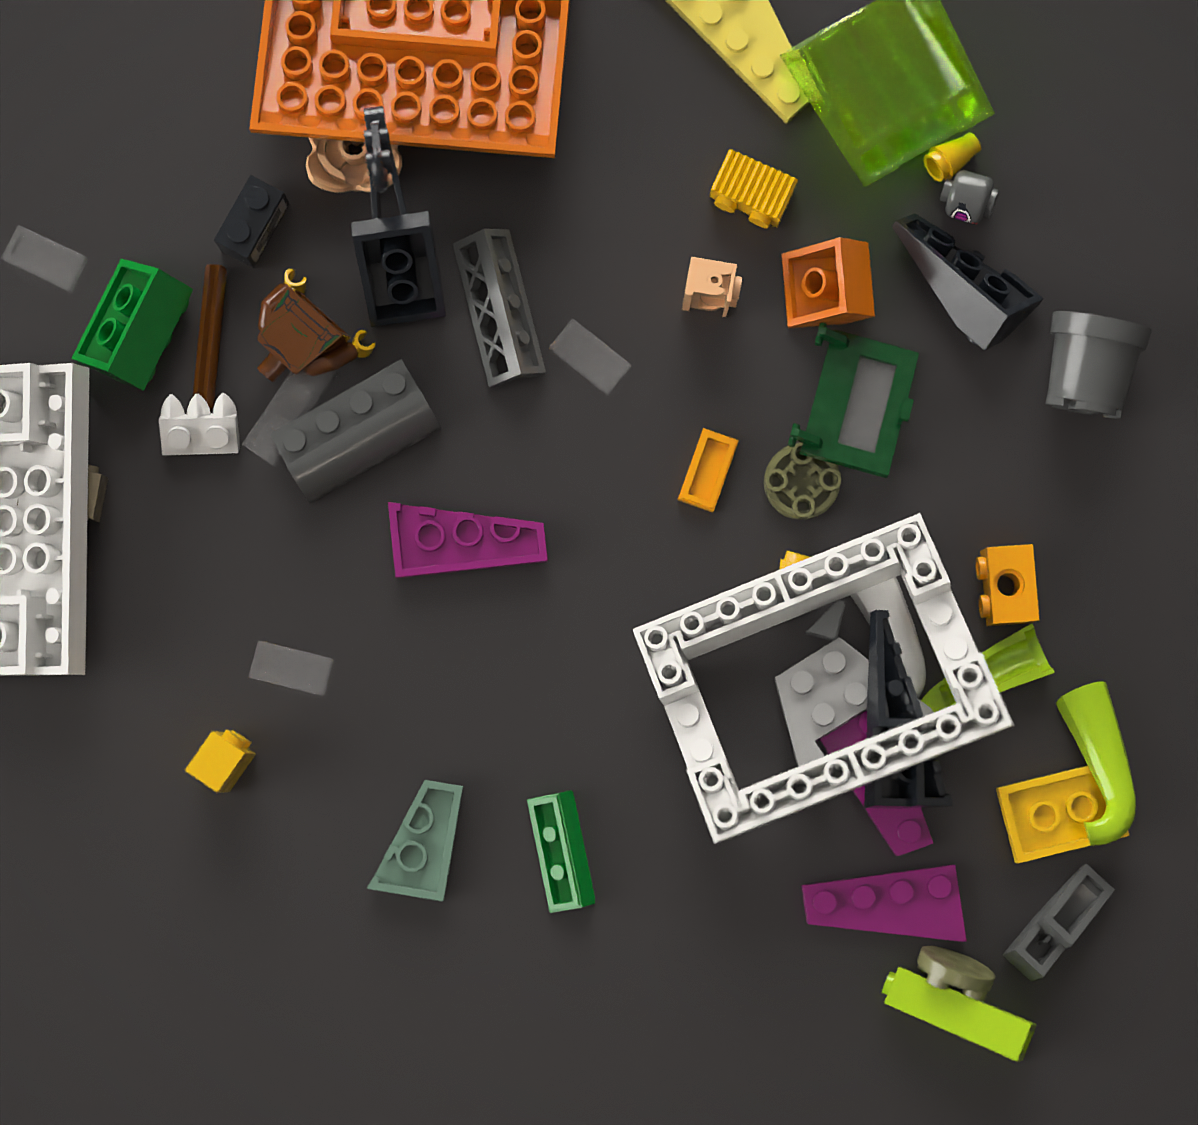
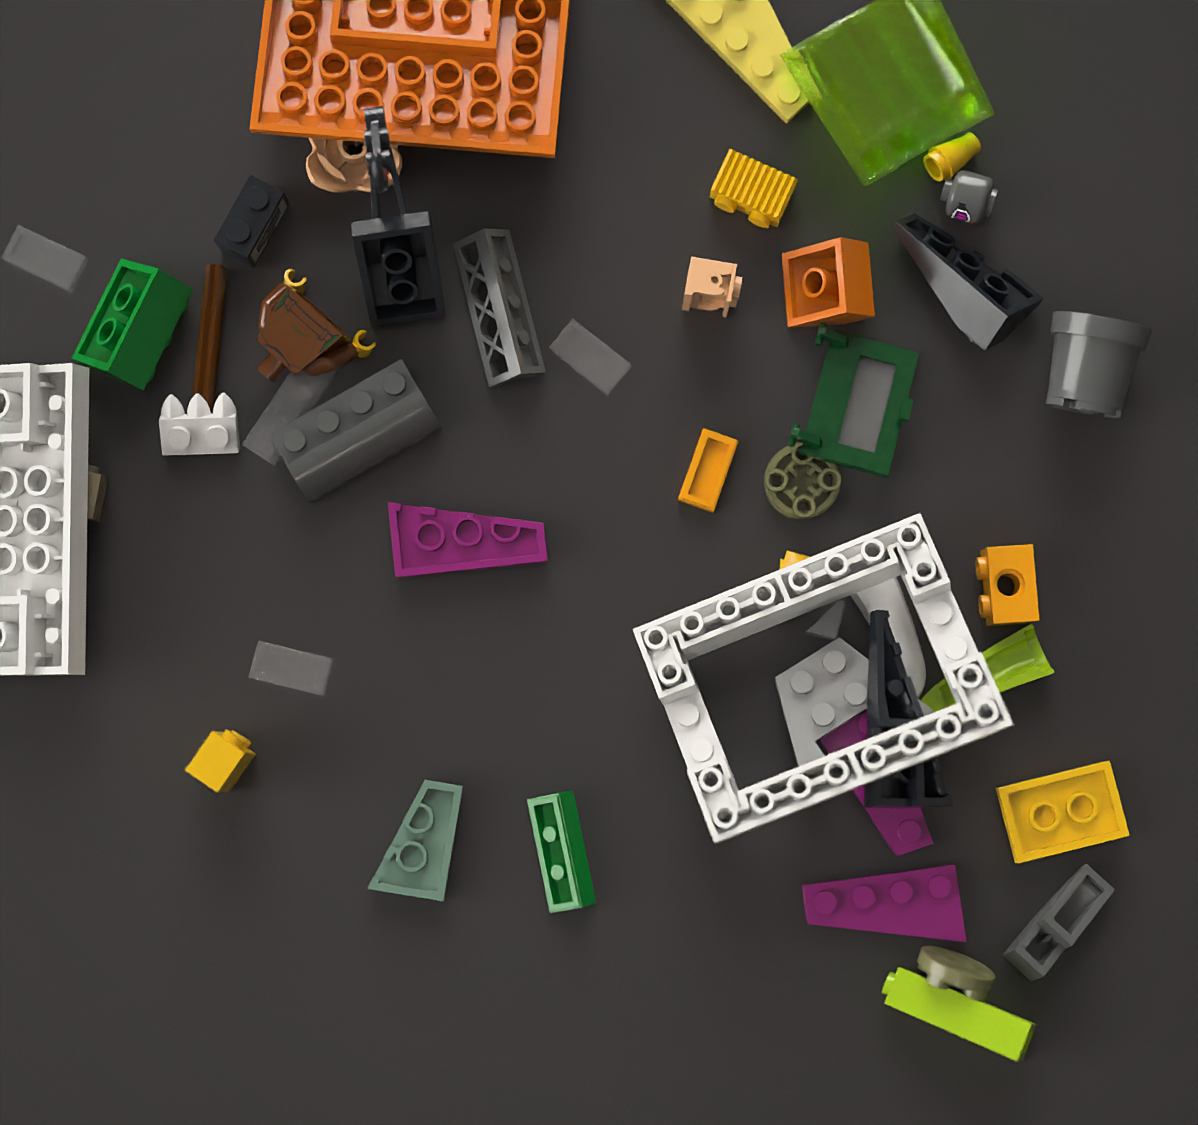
lime animal [1056,681,1136,846] -> none

